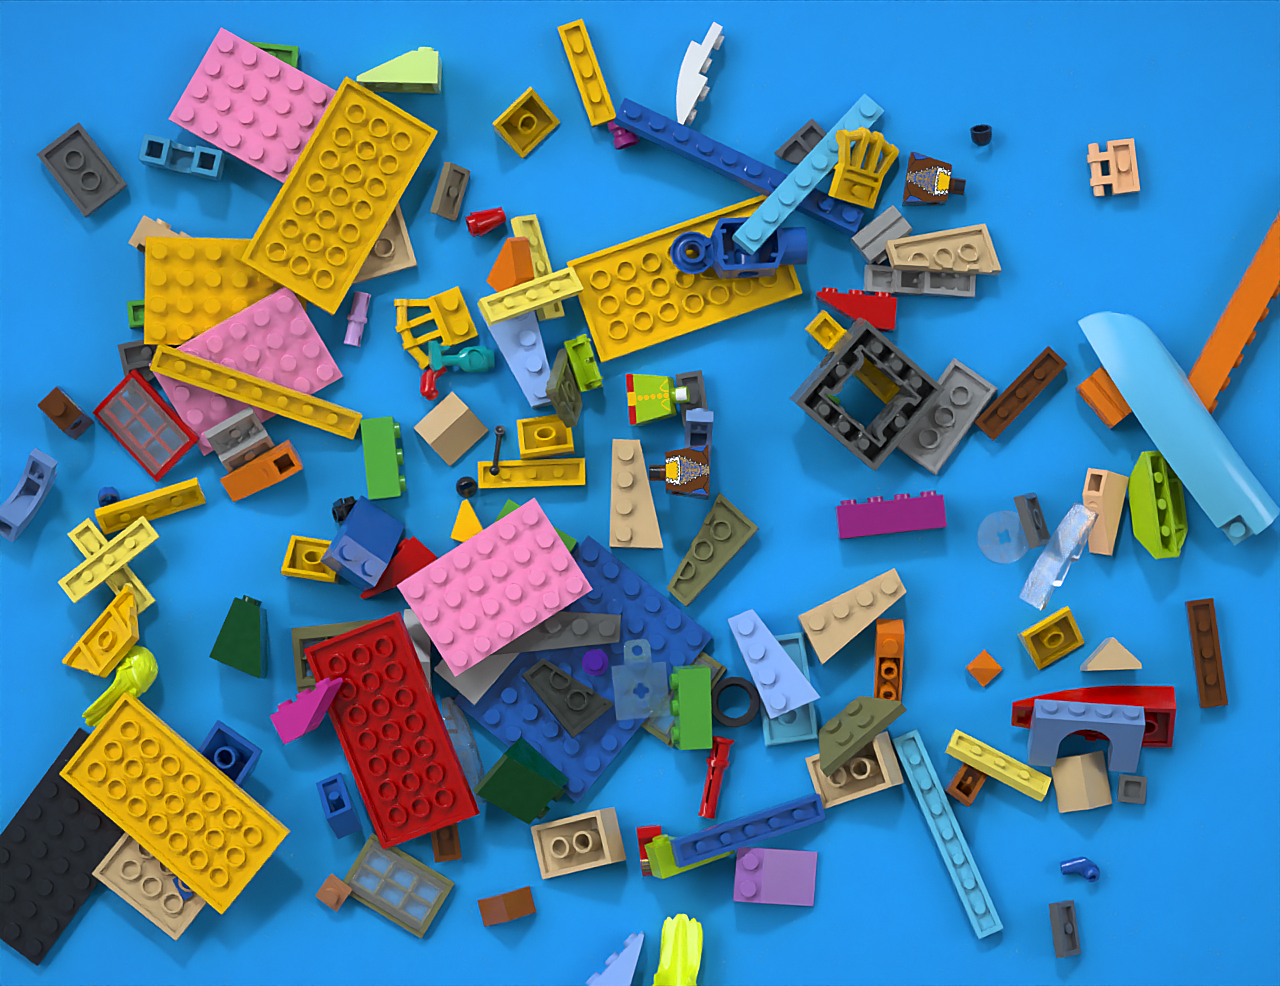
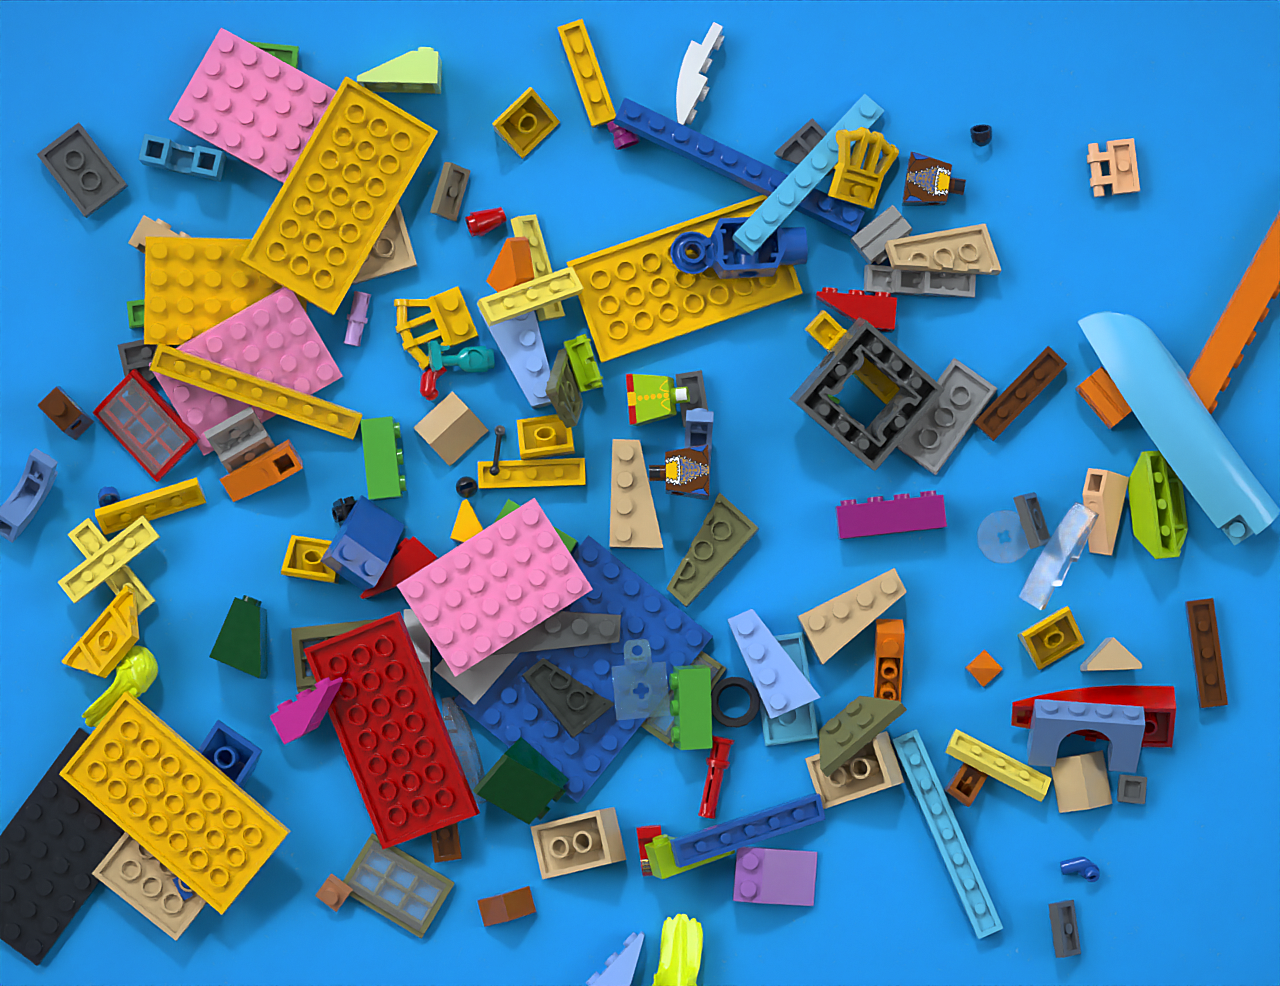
blue slope [316,772,363,839] -> none
dark purple plate [582,649,609,676] -> none

